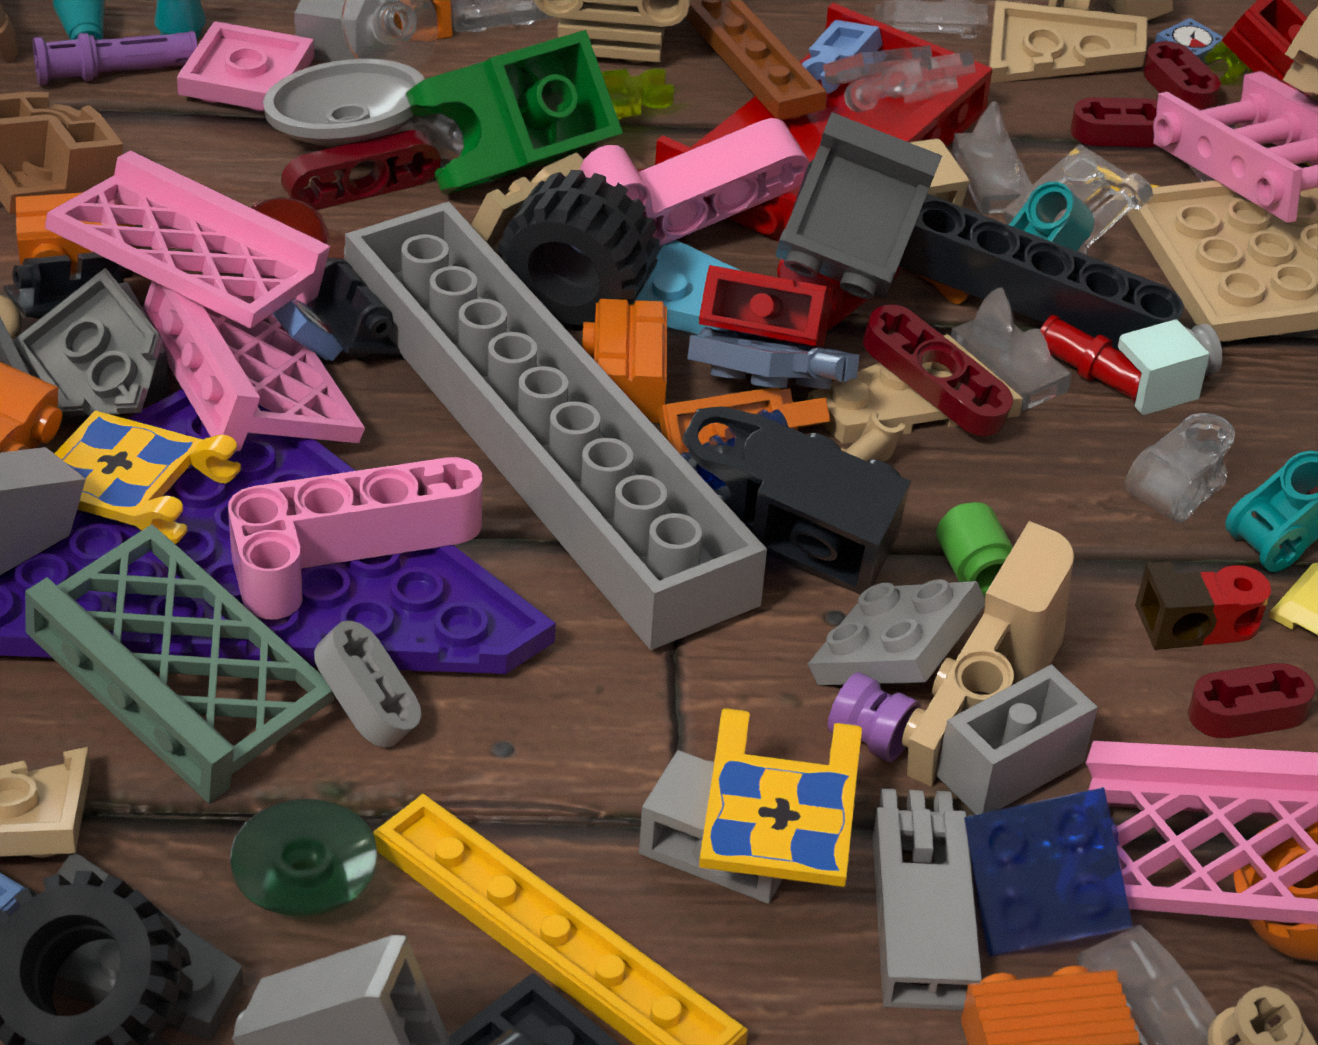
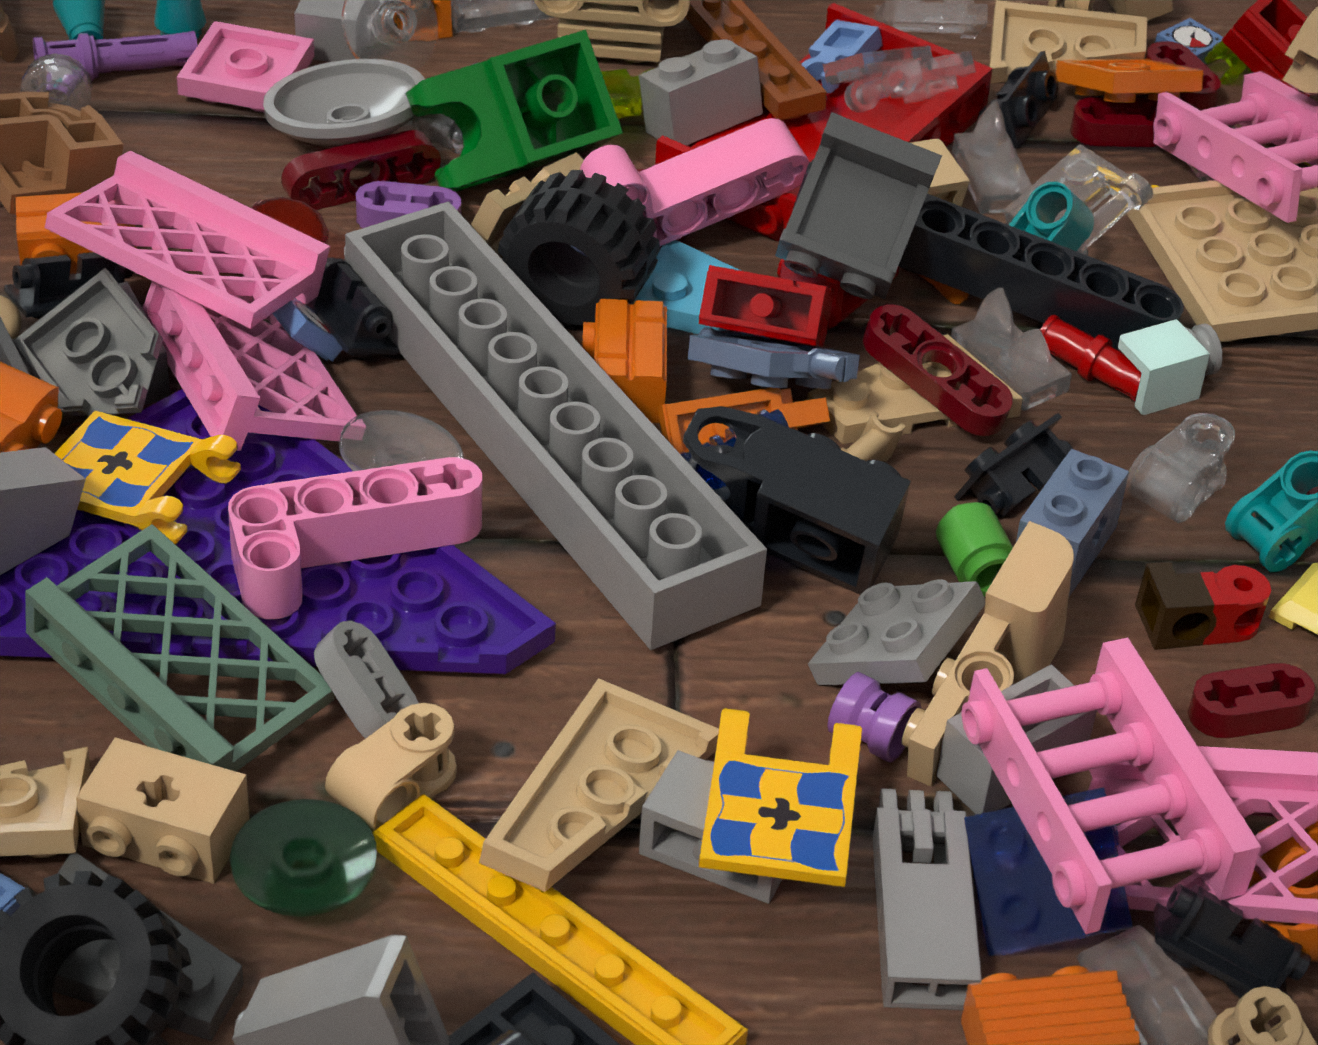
none -> clear head [20,53,93,111]
none -> tan brick [76,737,250,884]
none -> tan piece [325,703,457,831]
none -> clear dish [339,410,464,471]
none -> medium lavender beam [356,181,461,228]
none -> tan wing [479,678,719,892]
none -> light grey brick [639,39,763,146]
none -> black hinge [954,413,1073,516]
none -> bright pink fence [962,637,1261,934]
none -> black hinge [978,51,1058,148]
none -> sand blue brick [1016,449,1129,597]
none -> orange plate [1056,58,1203,103]
none -> black hinge [1154,884,1311,998]

